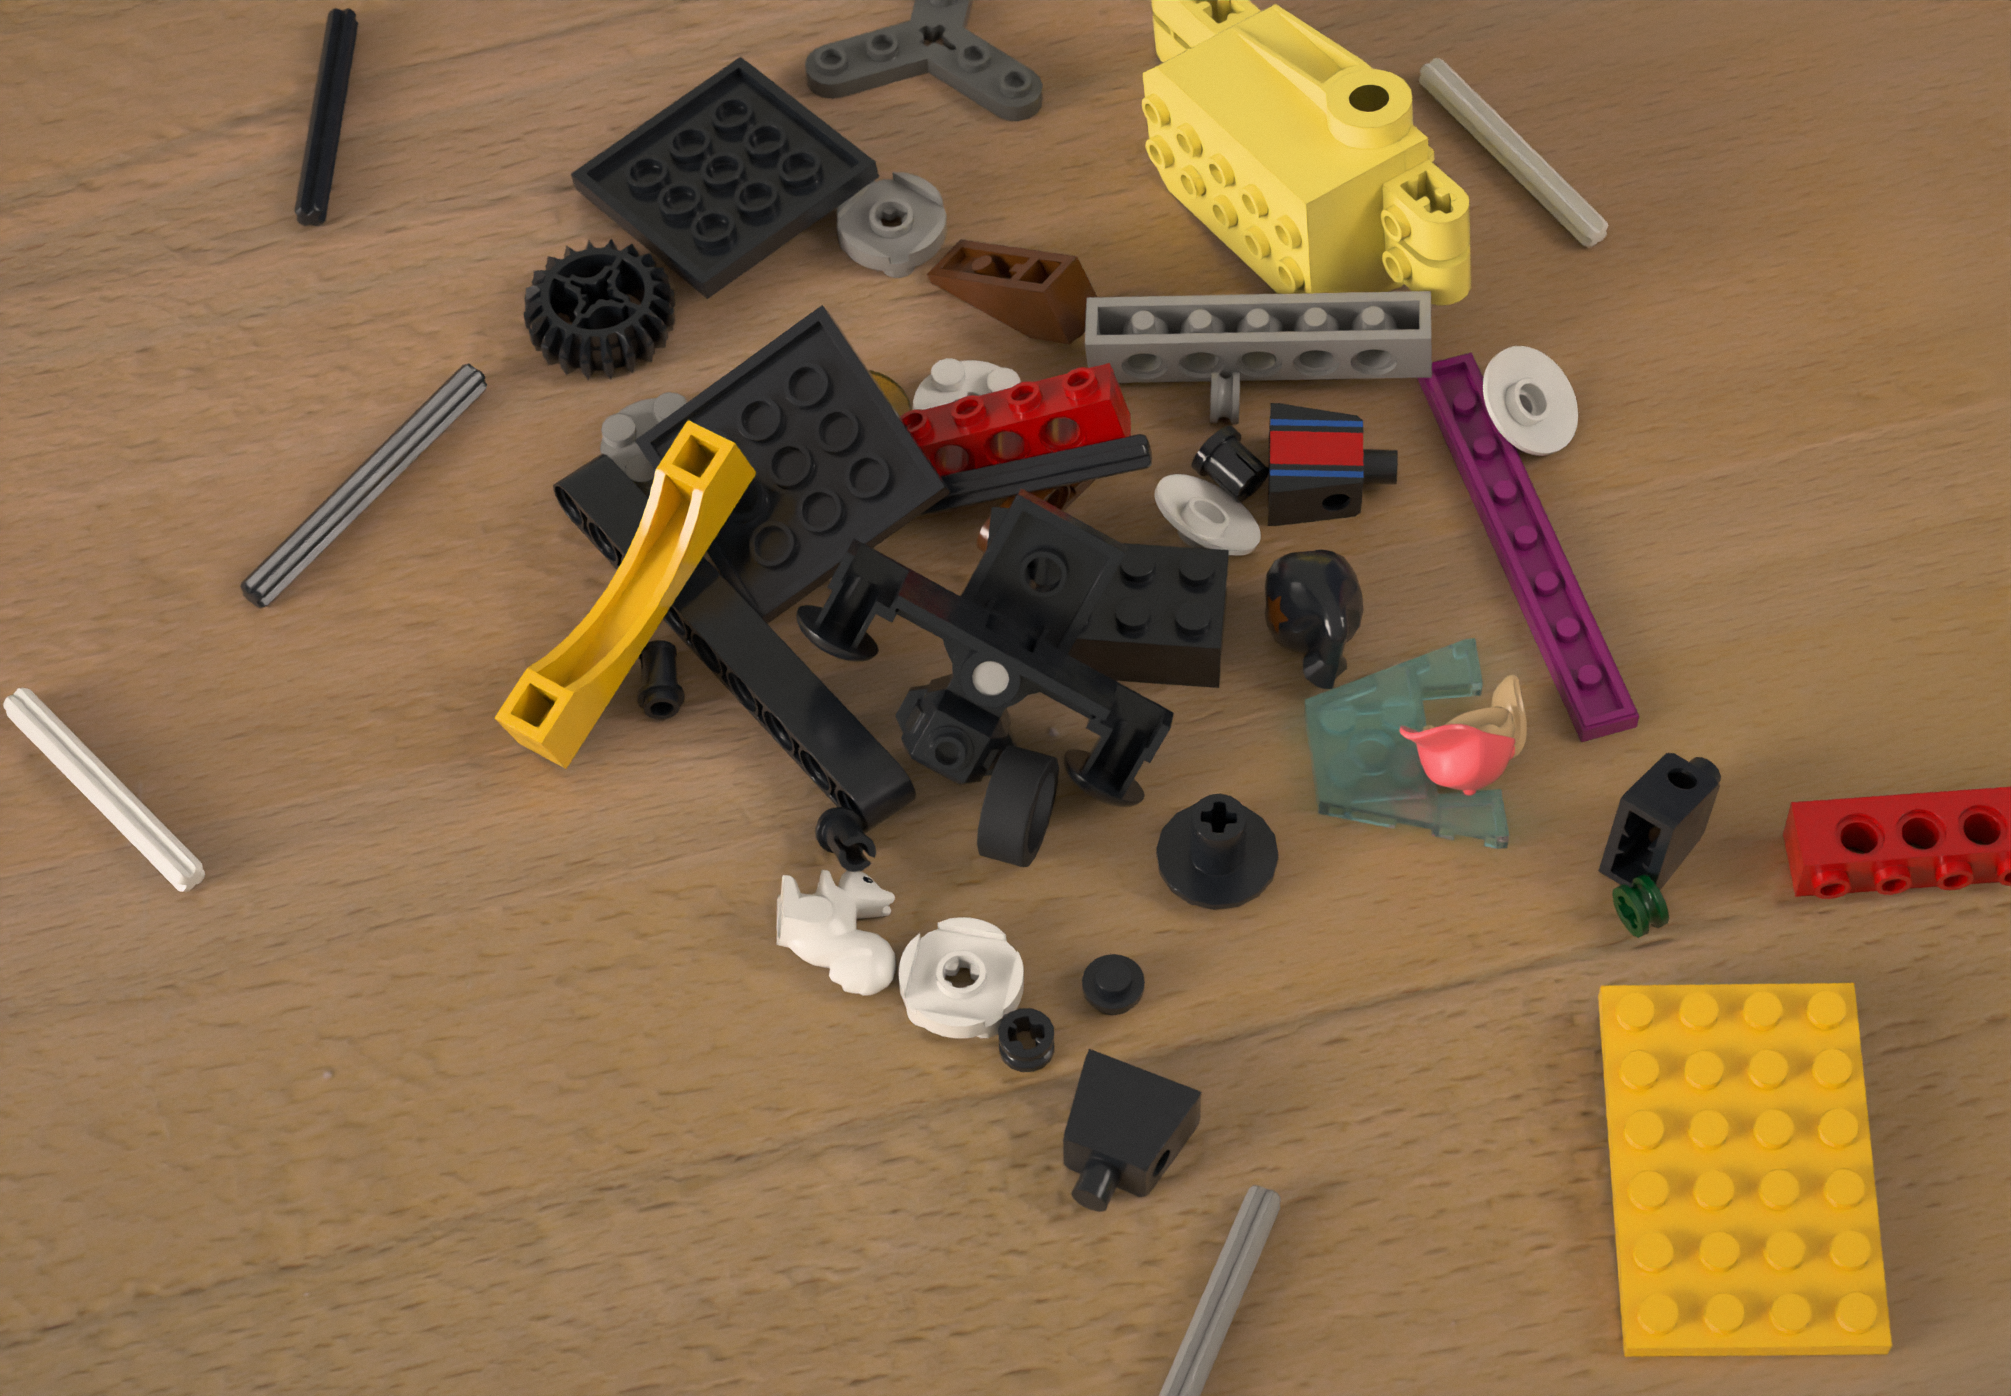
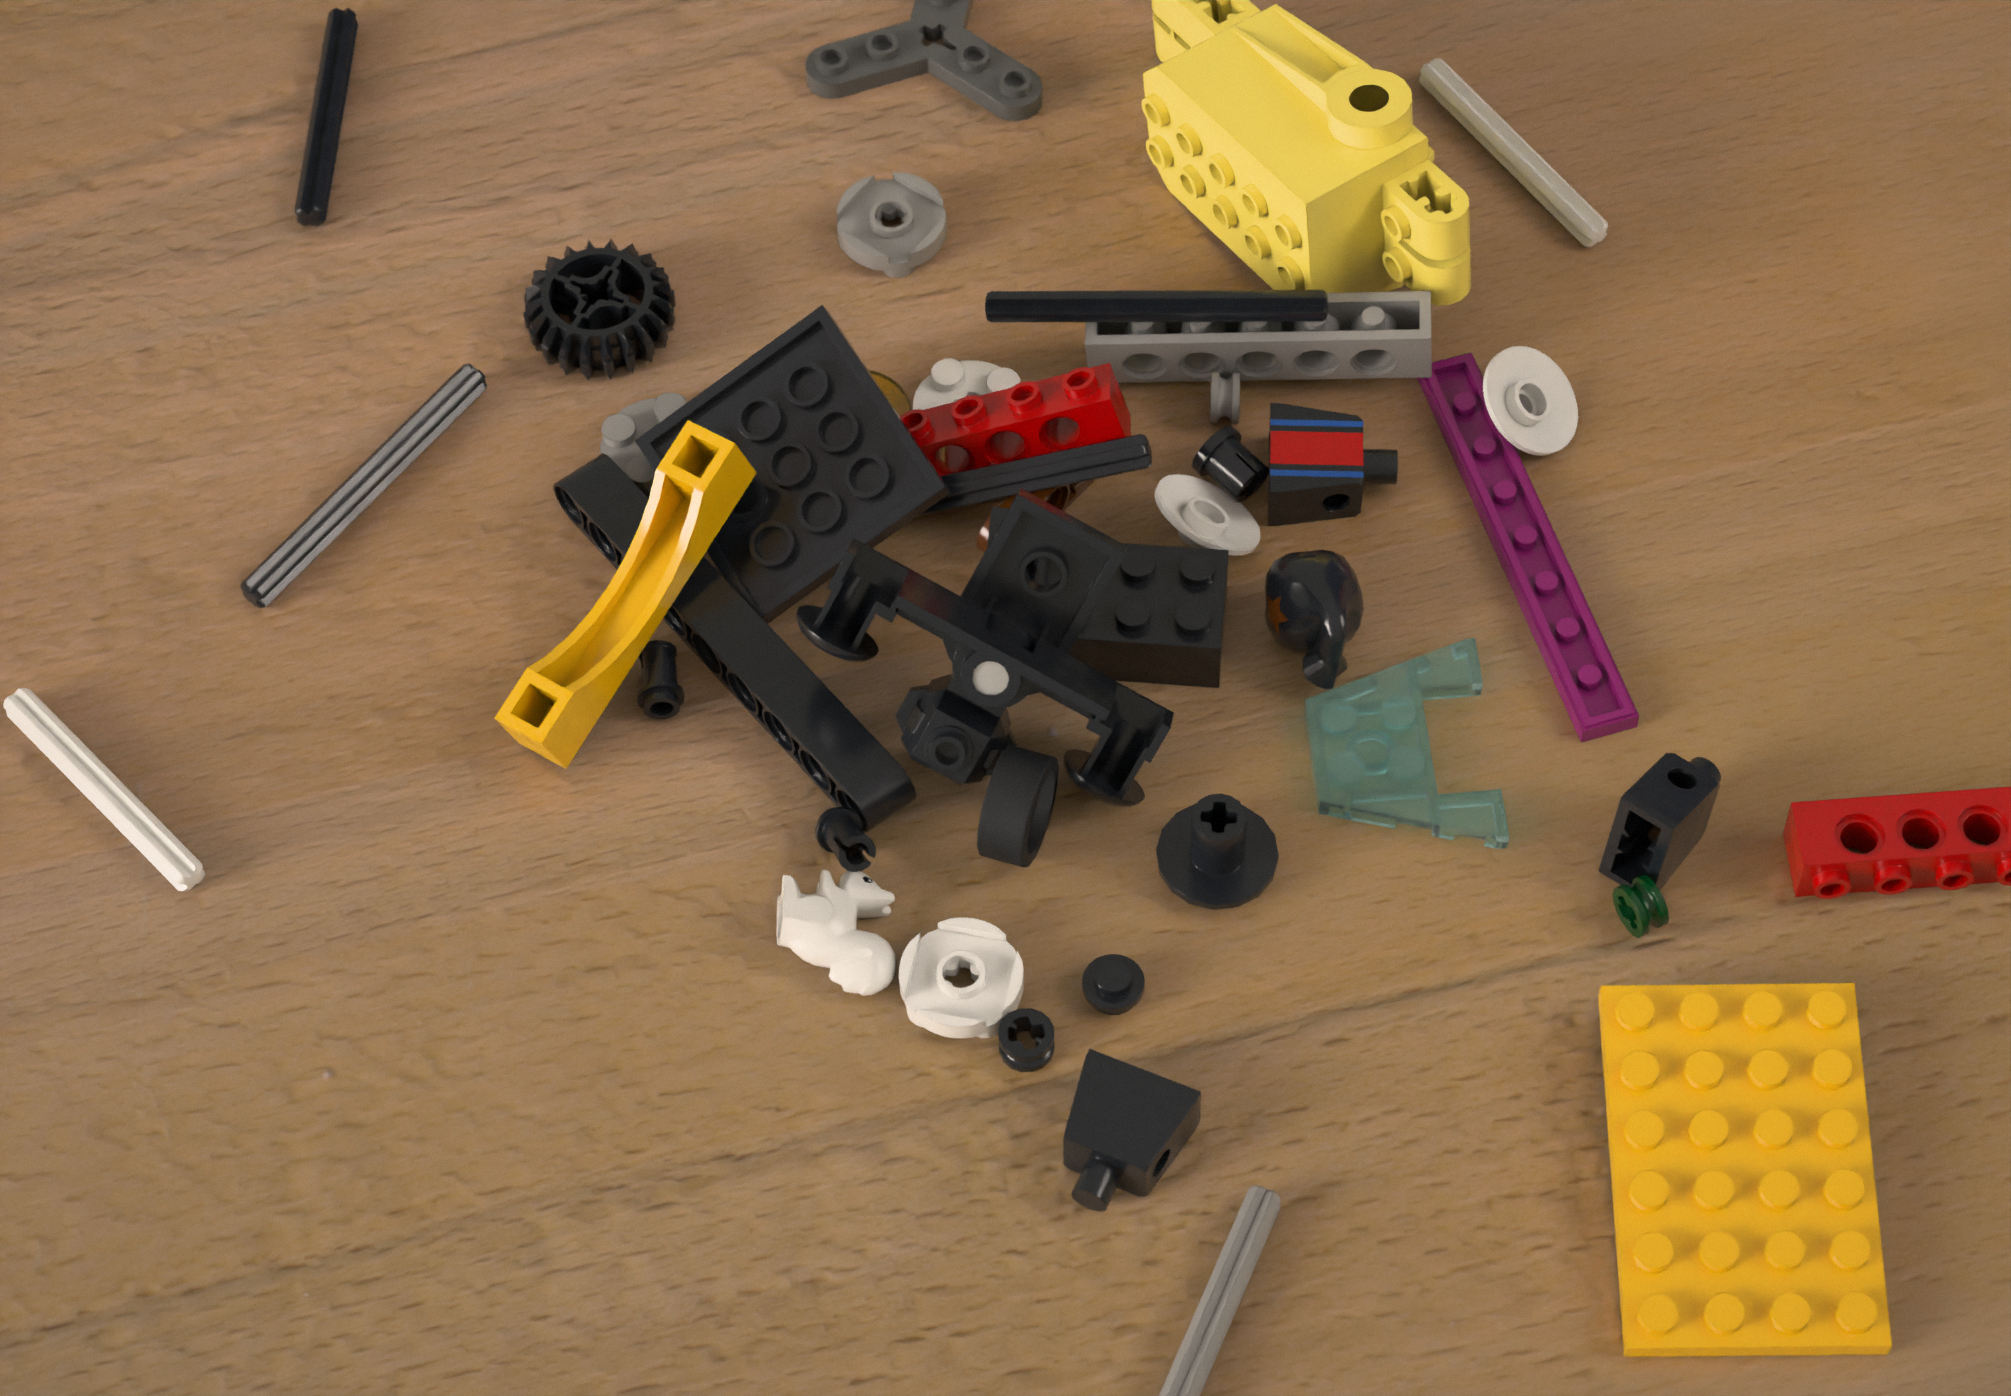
black plate [571,56,879,299] -> none
reddish brown slope [927,239,1097,345] -> none
coral hair [1399,674,1527,796] -> none
none -> black axle [985,290,1328,322]

